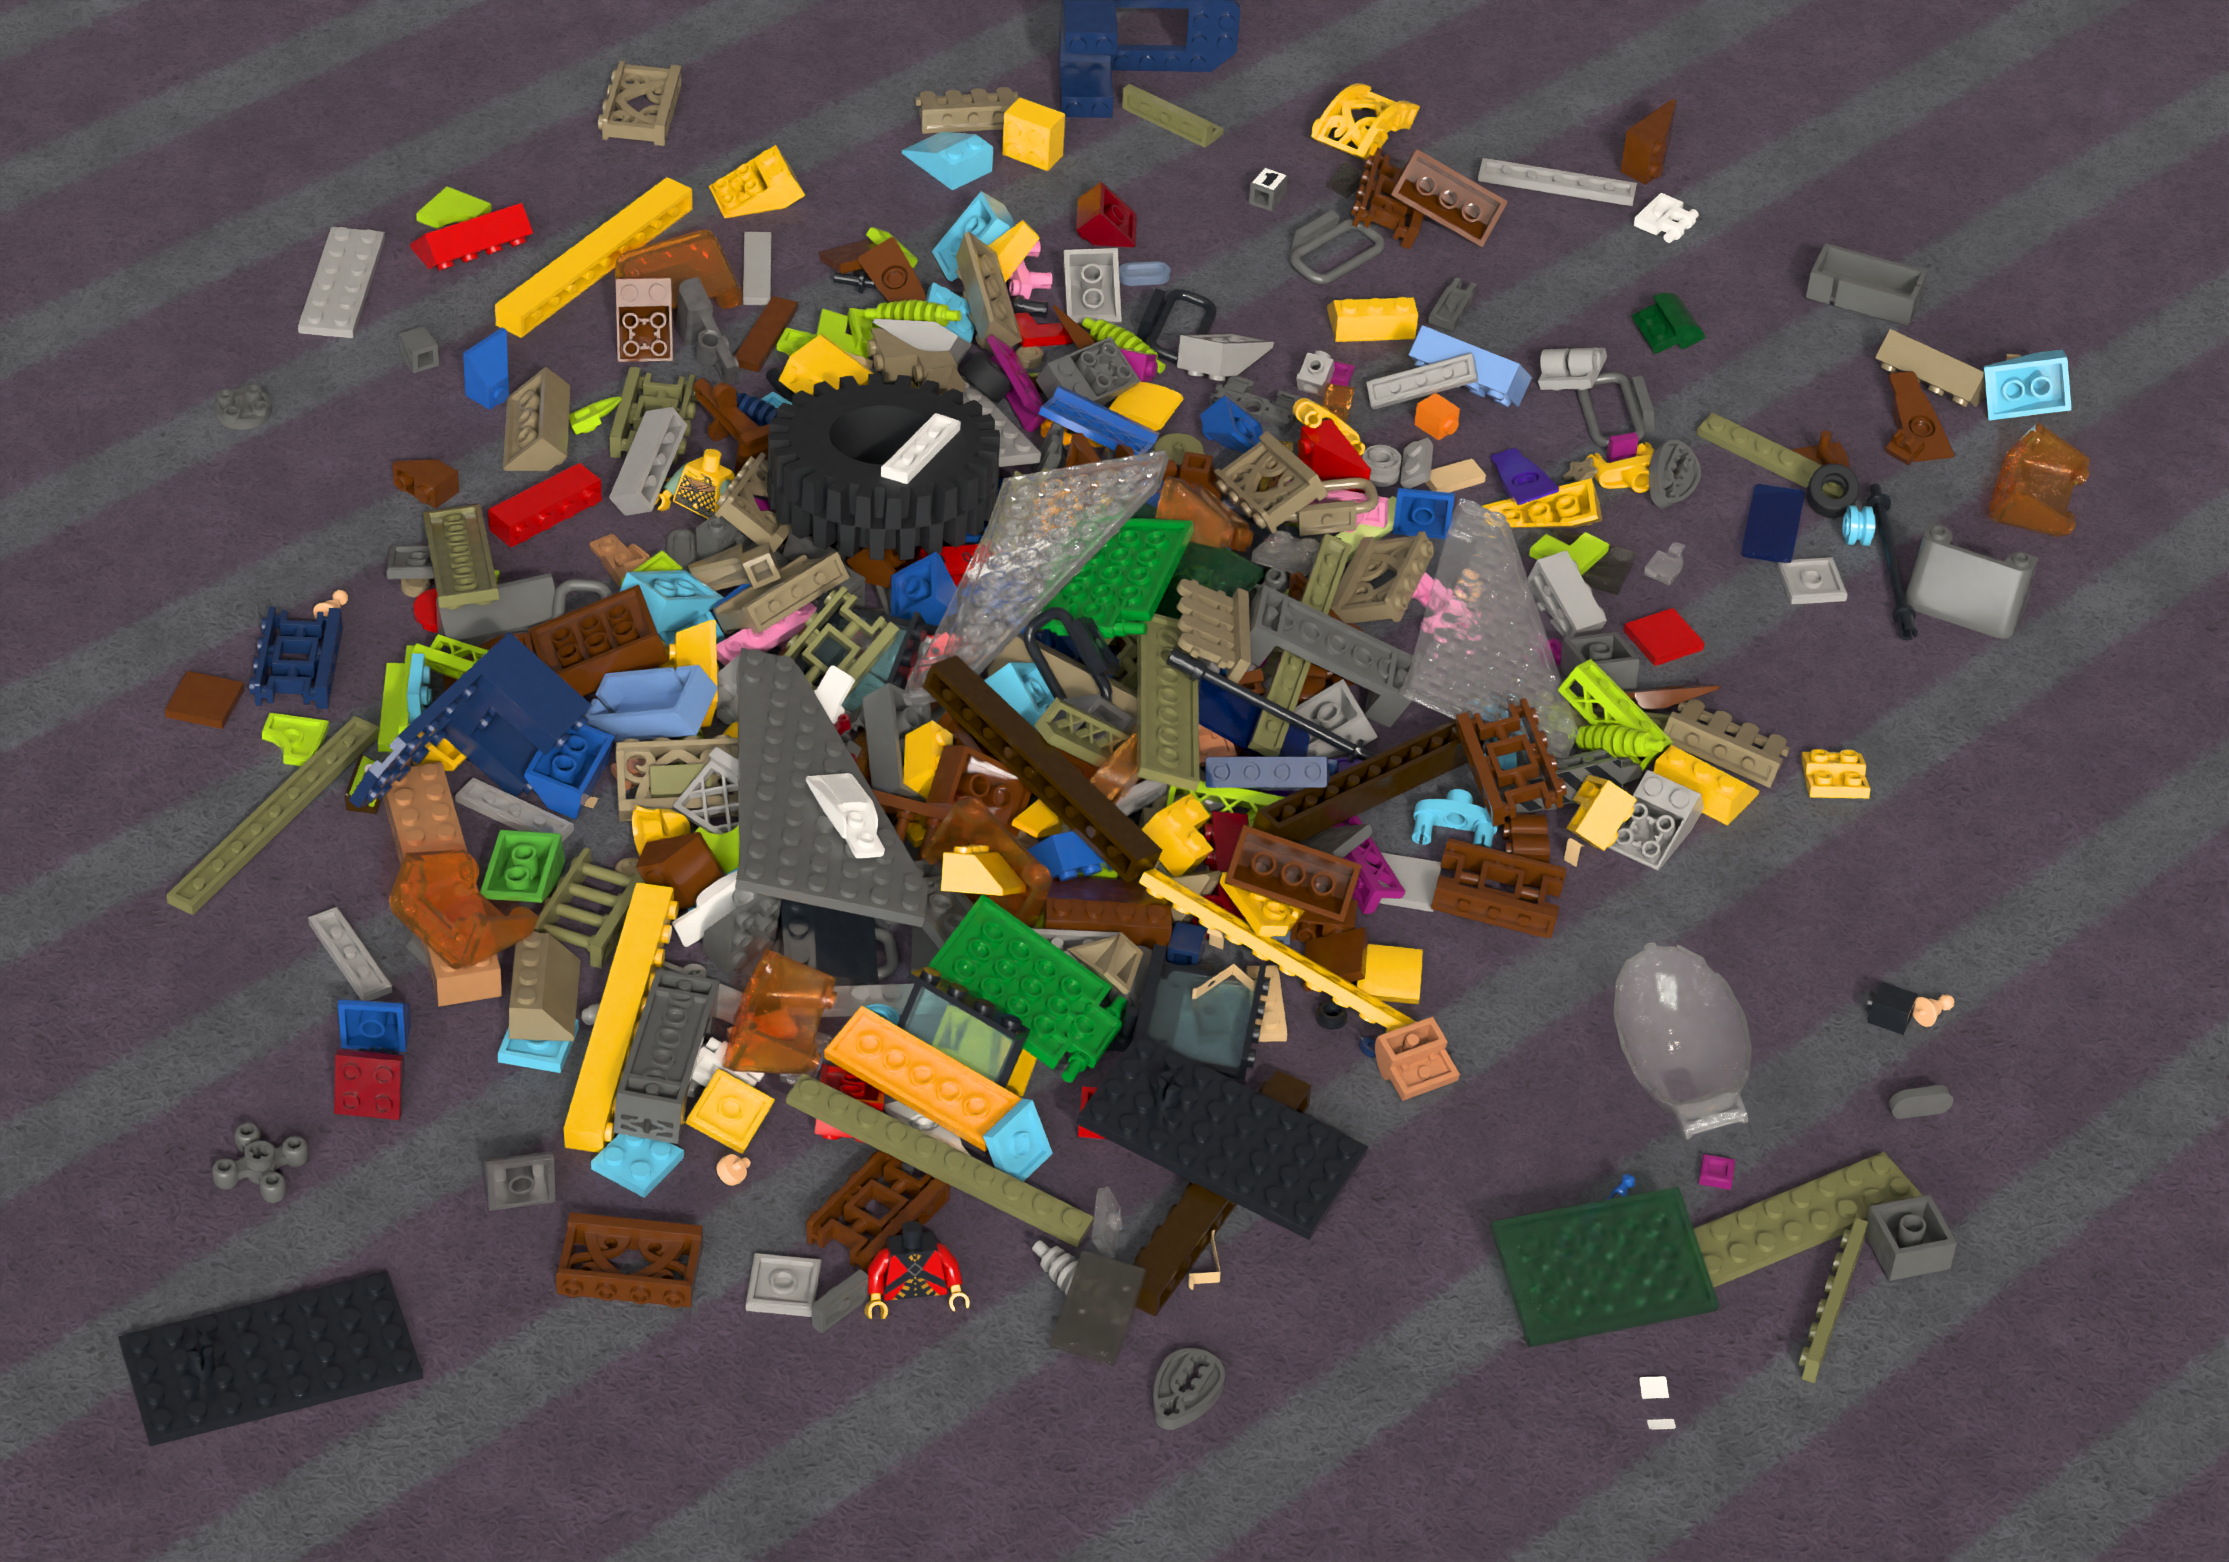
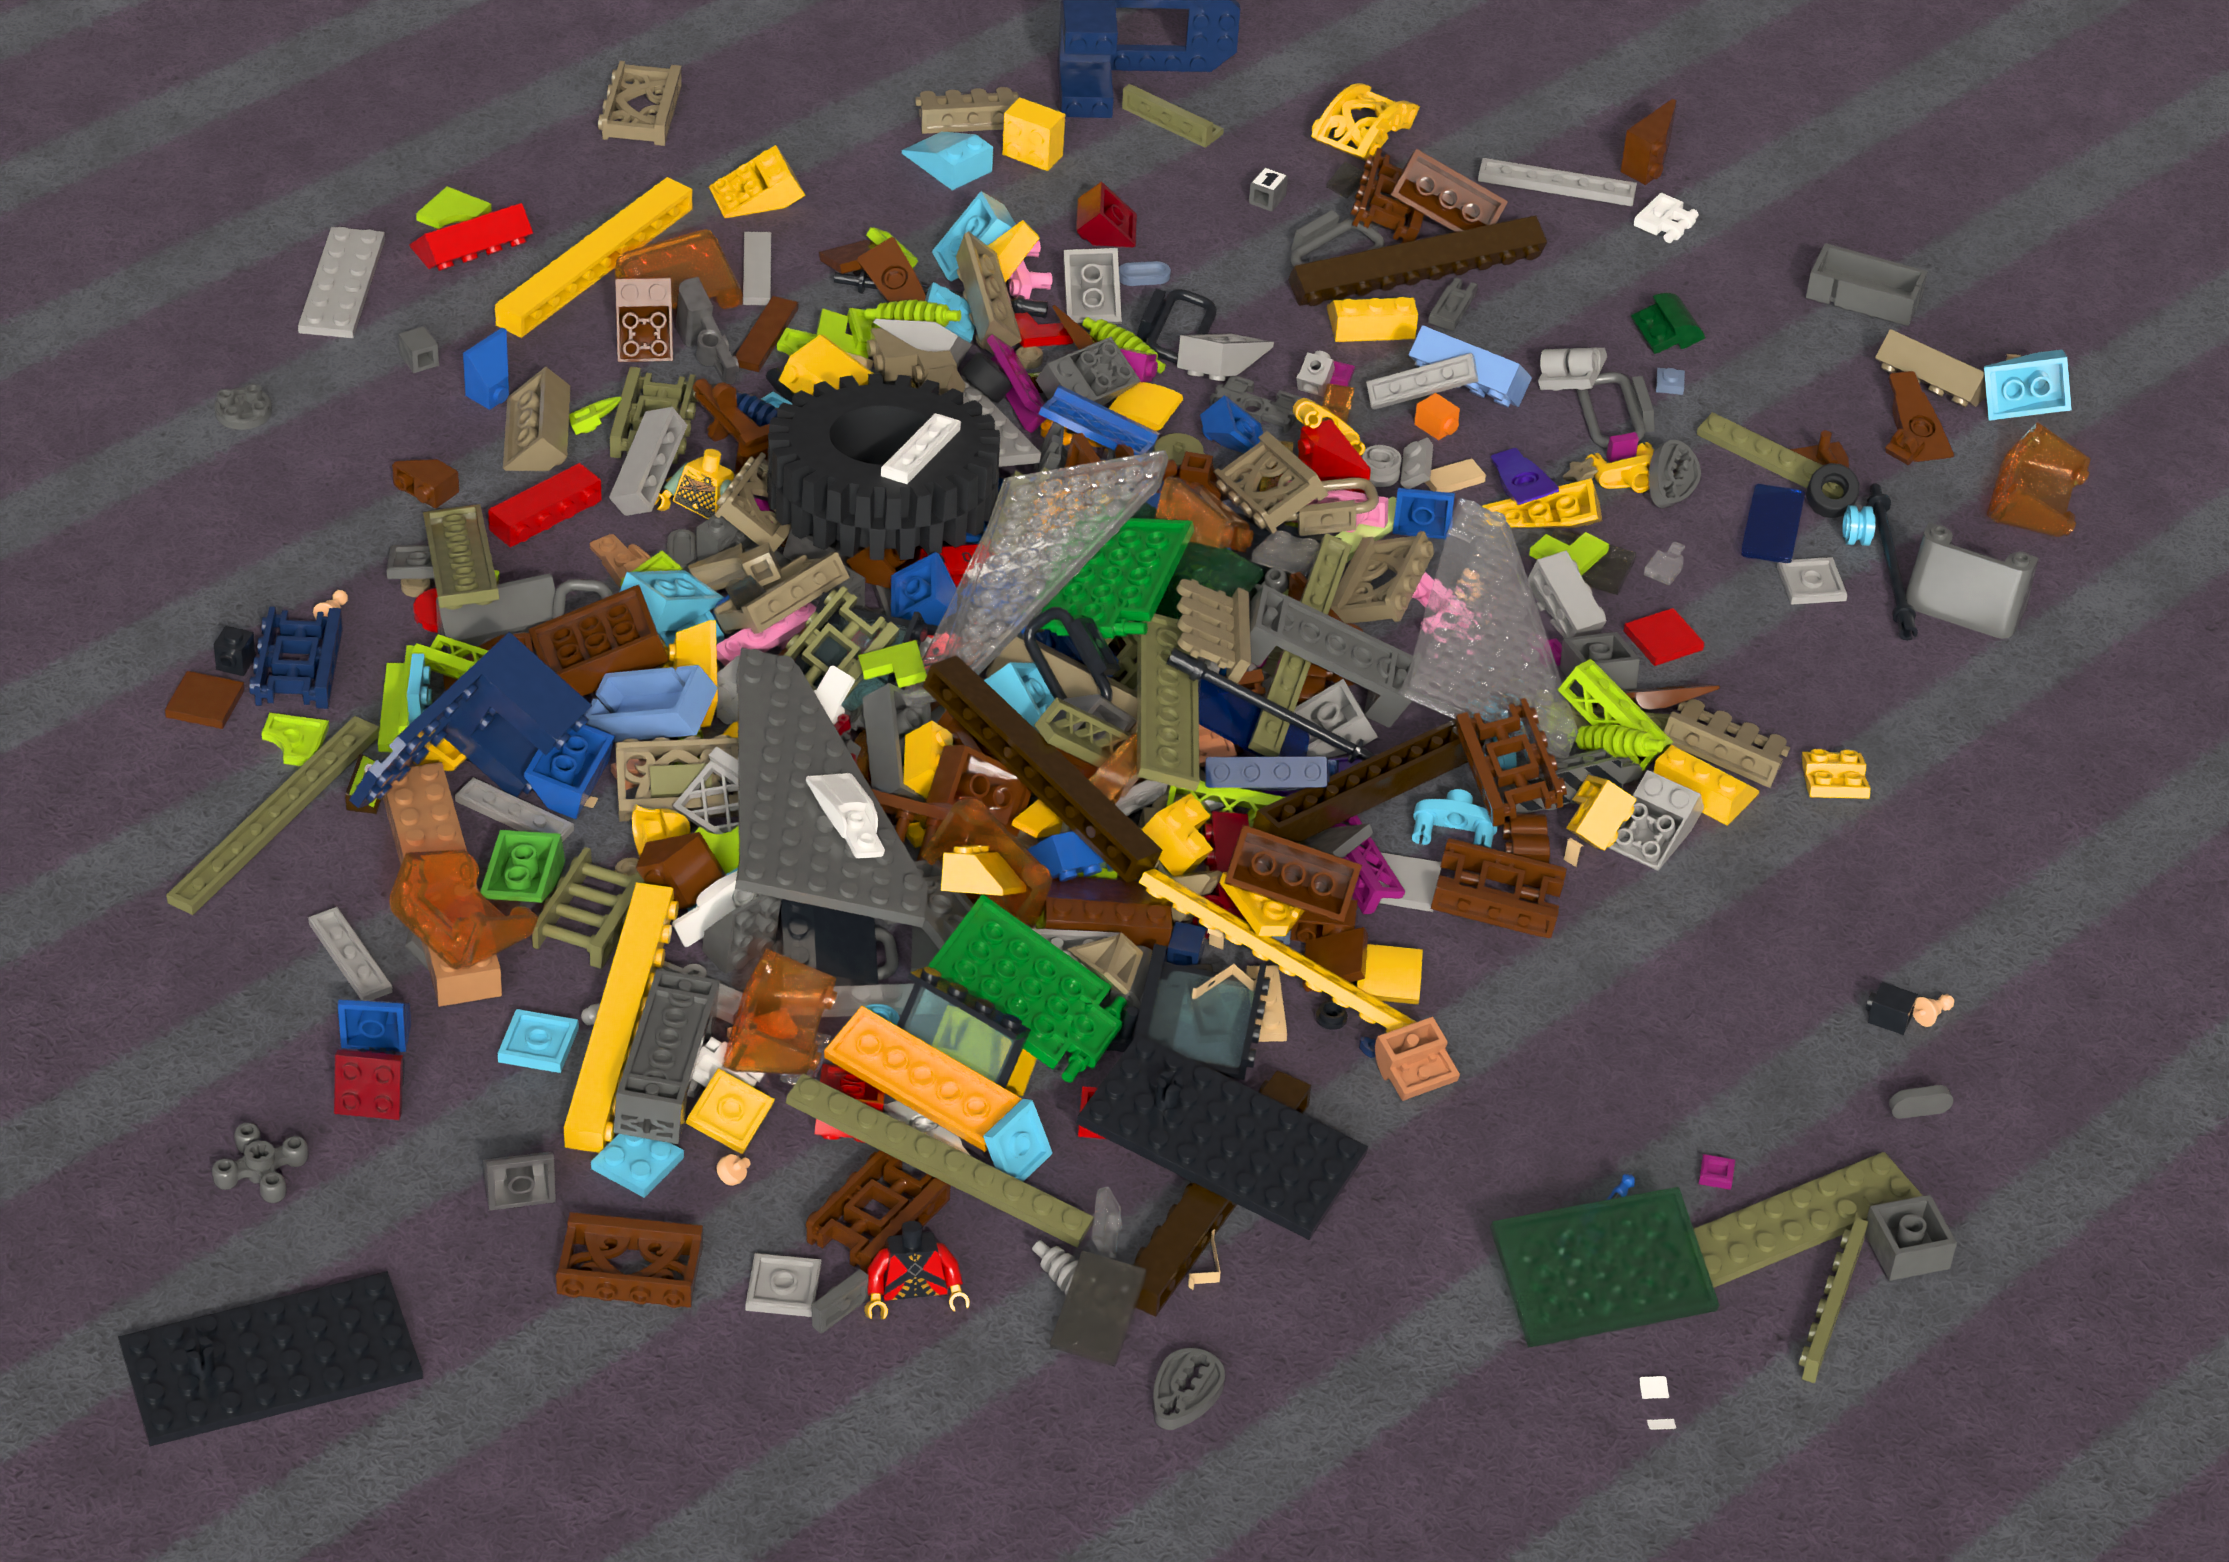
dark tan slope [509,931,581,1041] -> none
clear windscreen [1613,943,1752,1140] -> none
none -> black brick [214,626,256,676]
none -> clear smoke slope [725,575,767,610]
none -> lime tile [858,640,927,688]
none -> dark brown brick [1288,215,1547,306]
none -> sand blue plate [1656,368,1685,395]

